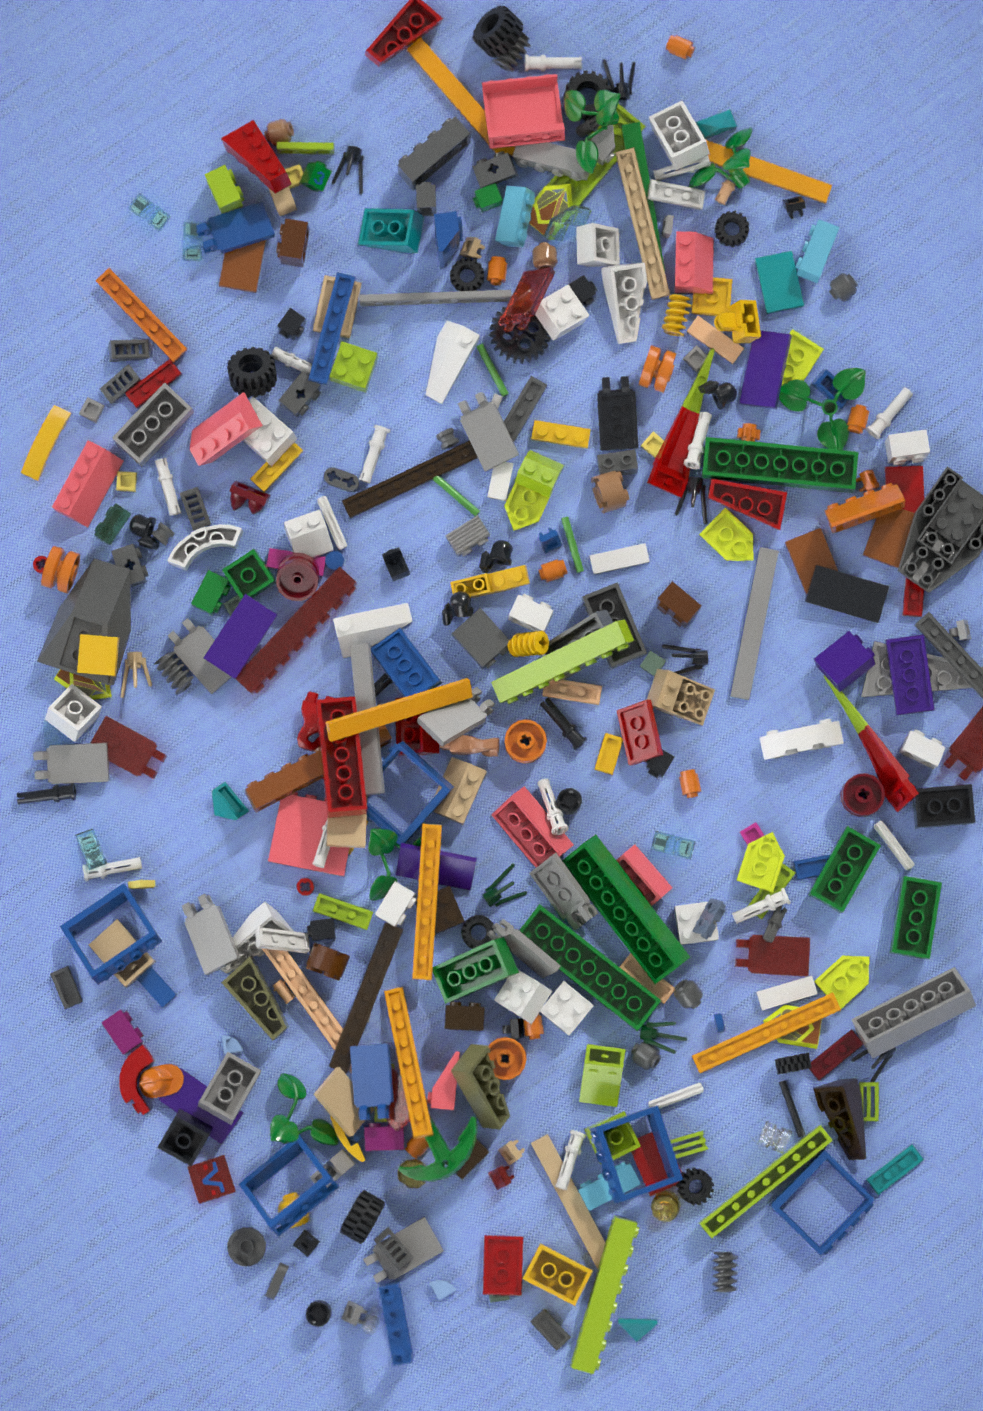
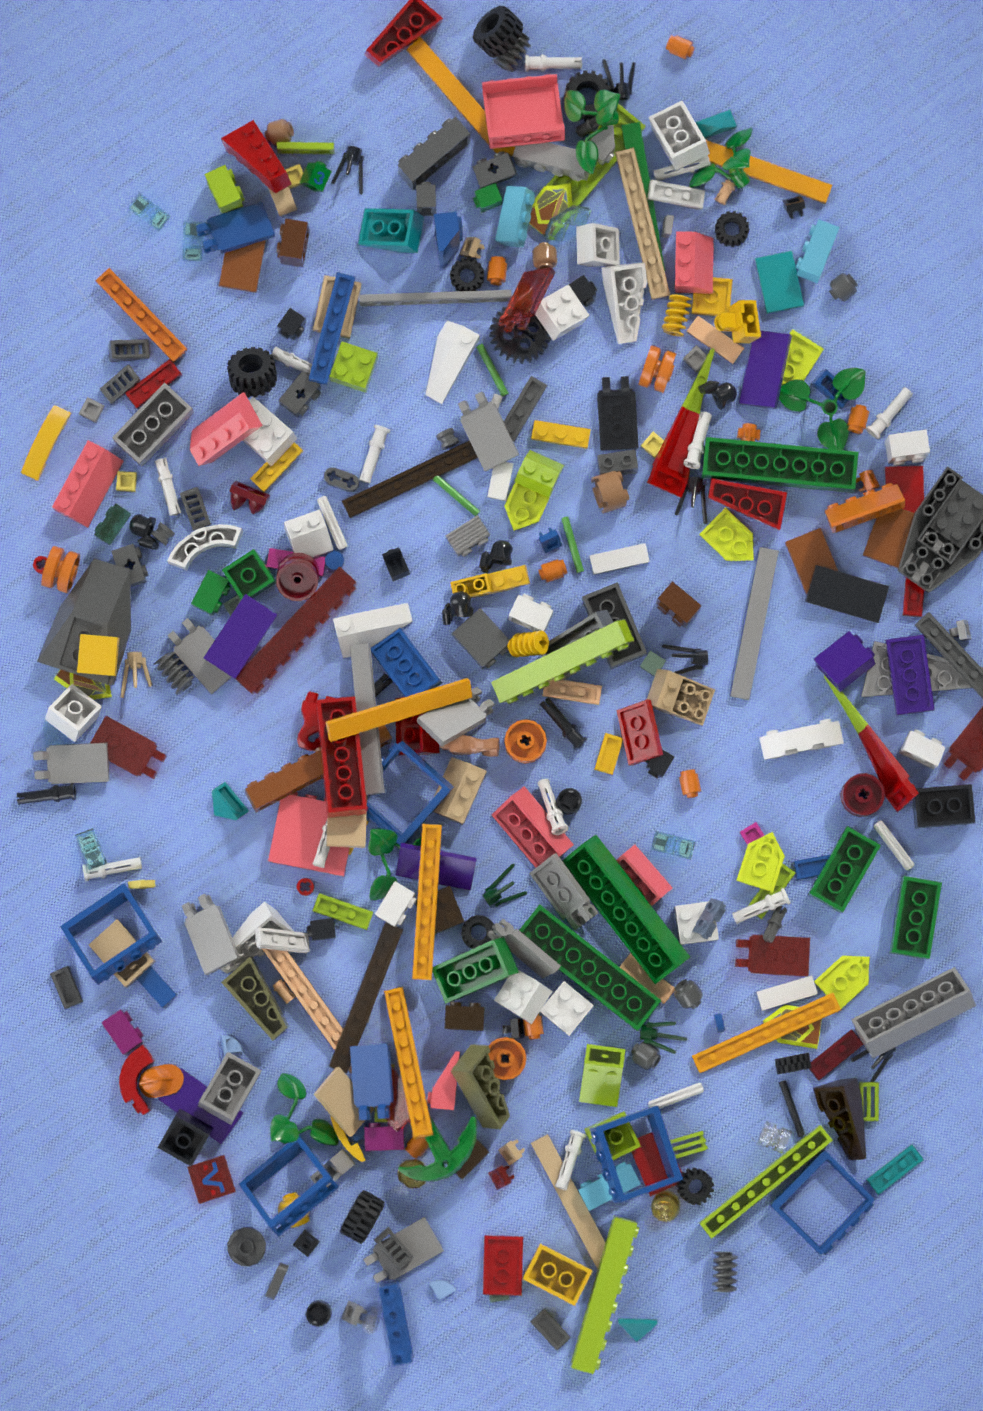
reddish brown brick [306,942,350,981] -> none

